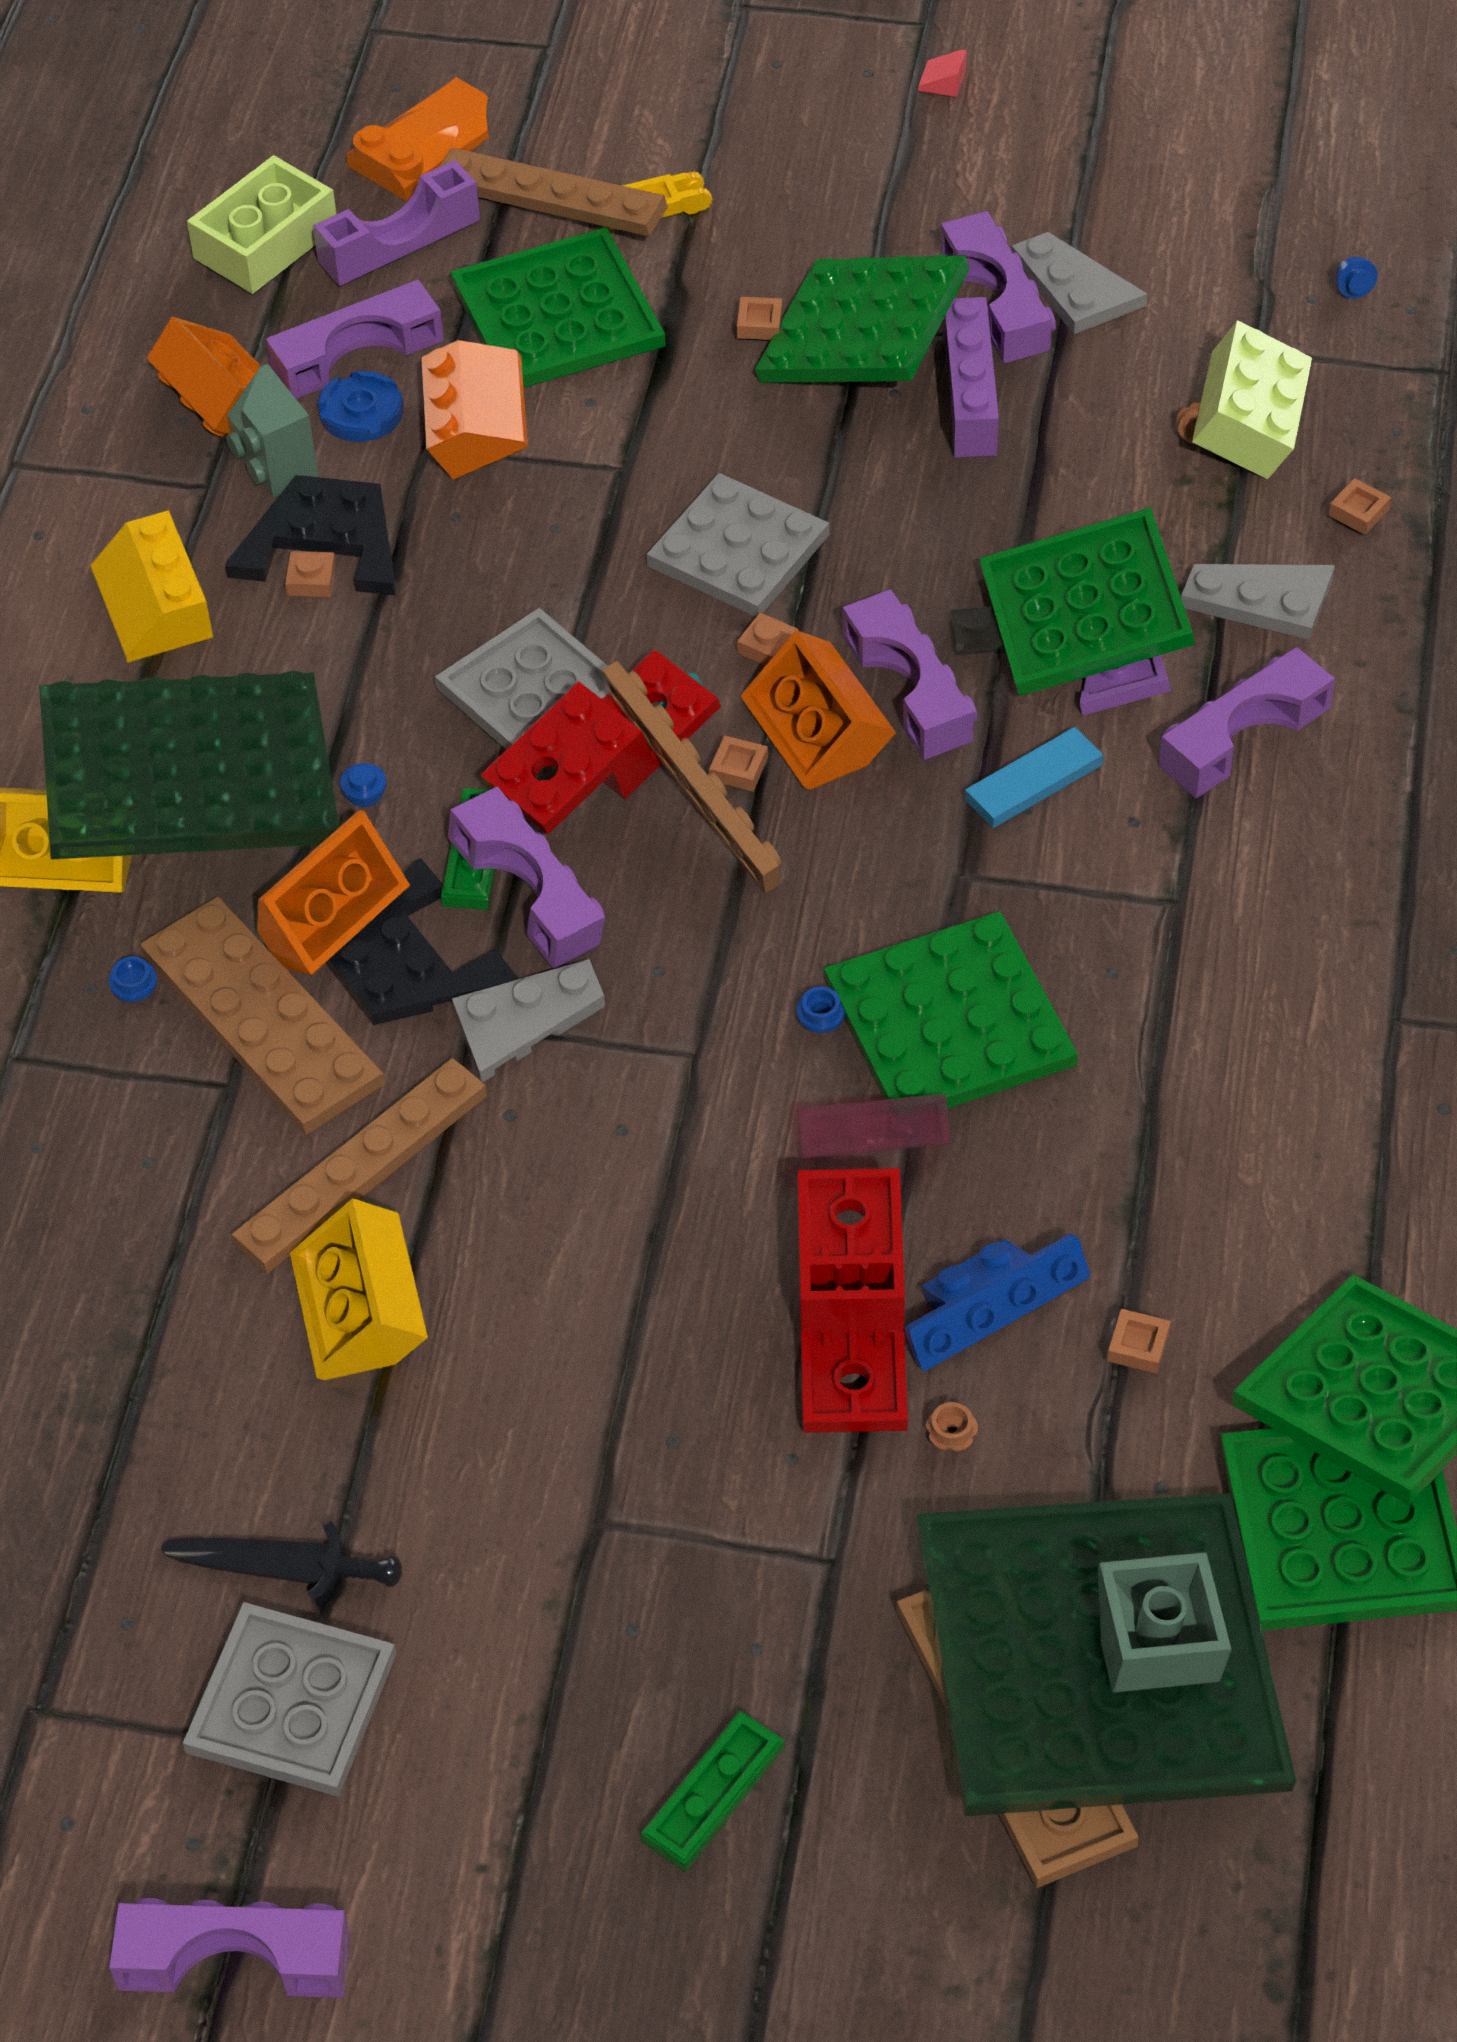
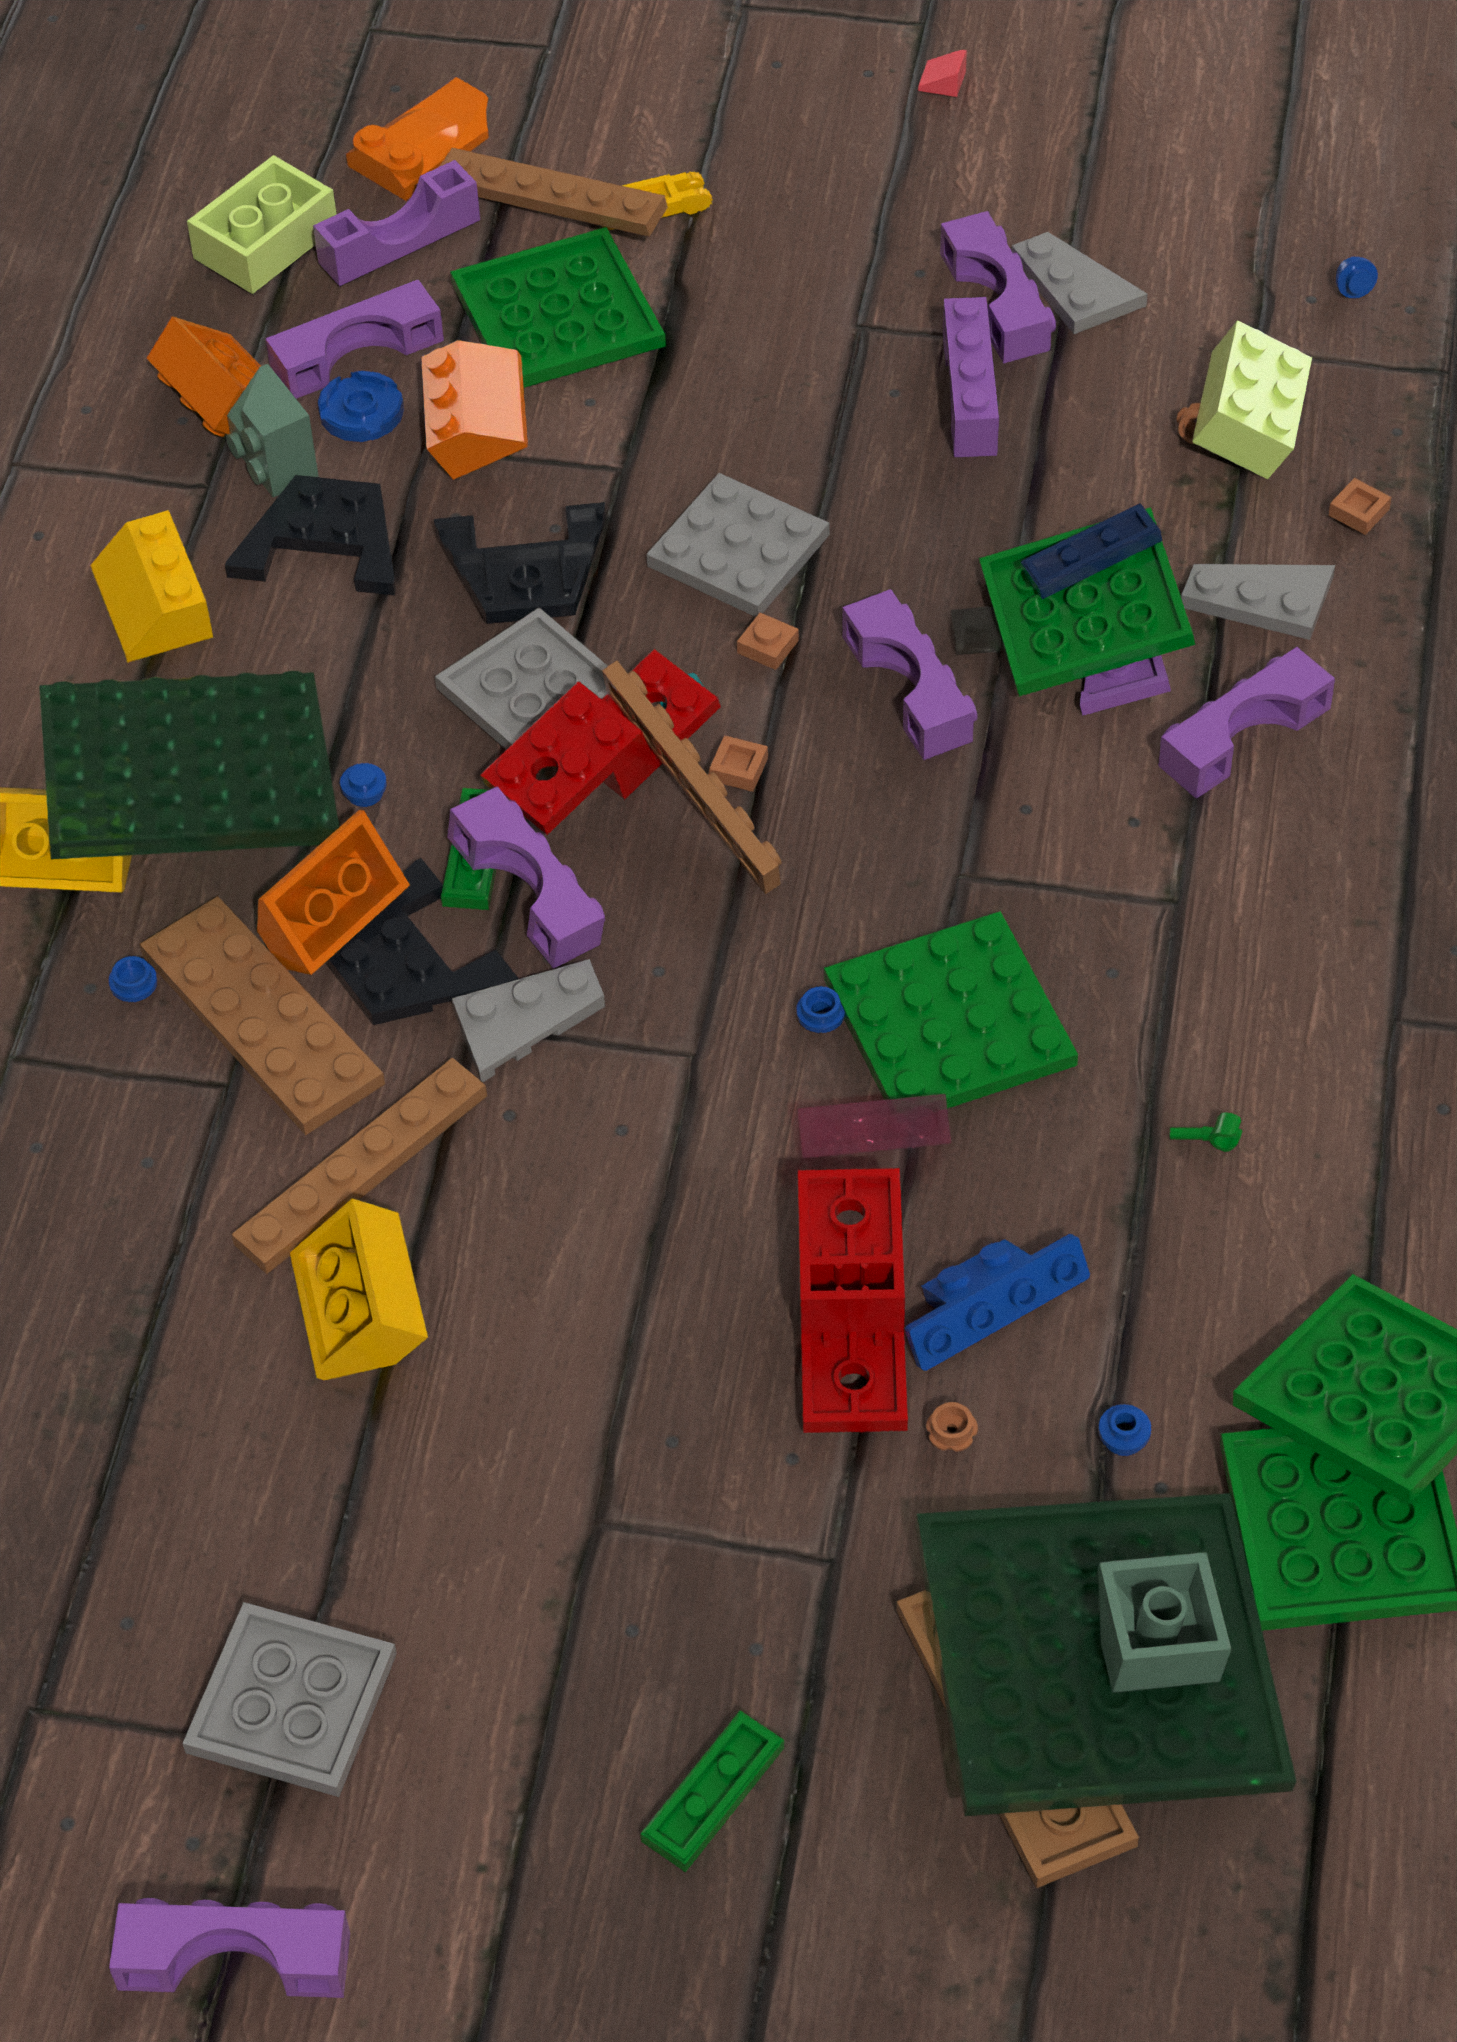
black sword [161,1521,402,1608] -> none
nougat plate [285,551,336,597] -> none
nougat plate [737,297,783,340] -> none
orange slope [740,630,896,790] -> none
green plate [755,255,970,383] -> none
dark azure tile [965,727,1104,828] -> none
nougat plate [1107,1309,1171,1374] -> none
none -> black wing [434,502,606,624]
none -> dark blue tile [1020,503,1163,599]
none -> blue plate [1098,1404,1151,1456]
none -> green hand [1170,1112,1243,1152]

